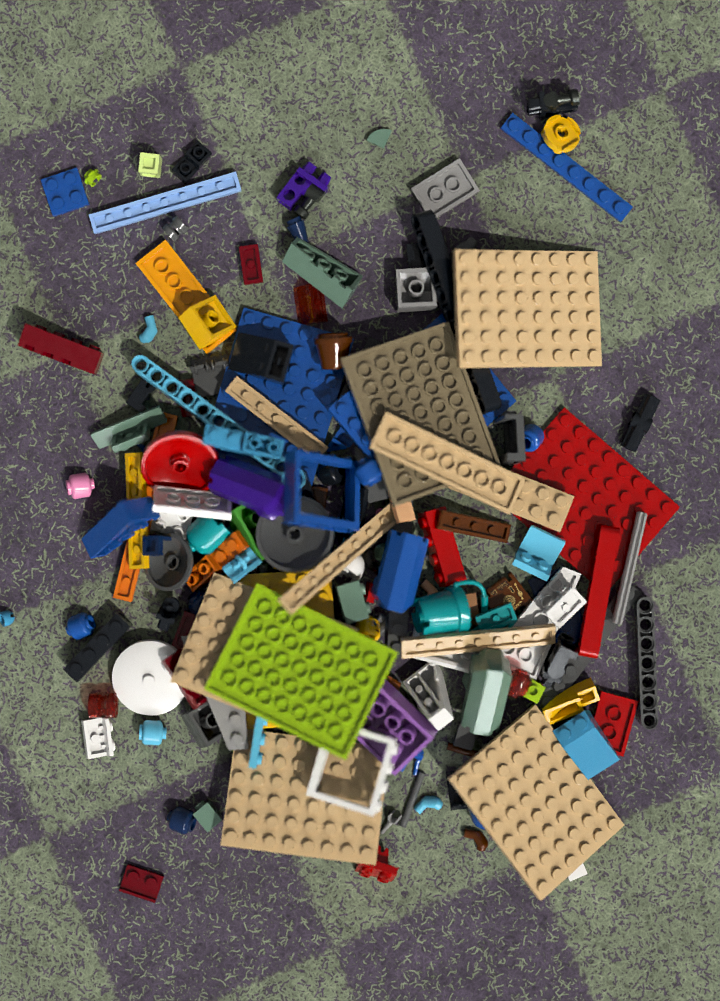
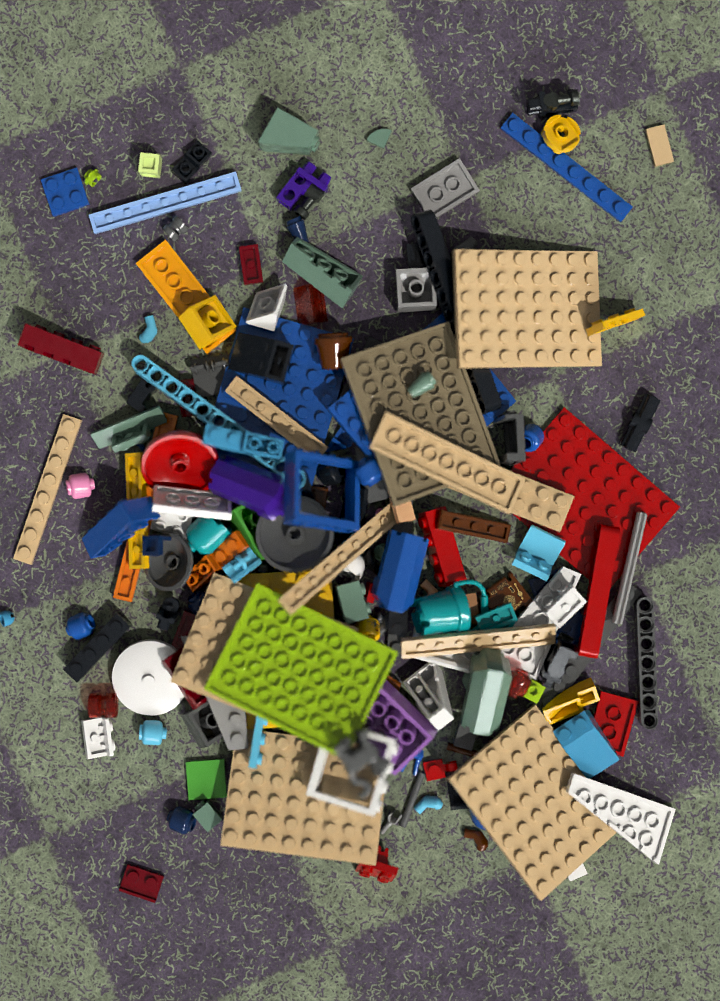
none -> tan plate [13,414,82,565]
none -> bright green tile [186,758,227,800]
none -> white slope [246,284,287,331]
none -> sand green slope [258,108,320,155]
none -> dark grey animal [333,727,390,799]
none -> sand green cone [407,371,437,398]
none -> red plate [423,758,458,781]
none -> white wing [565,773,676,865]
none -> yellow wing [586,308,645,337]
none -> tan tile [645,124,674,167]

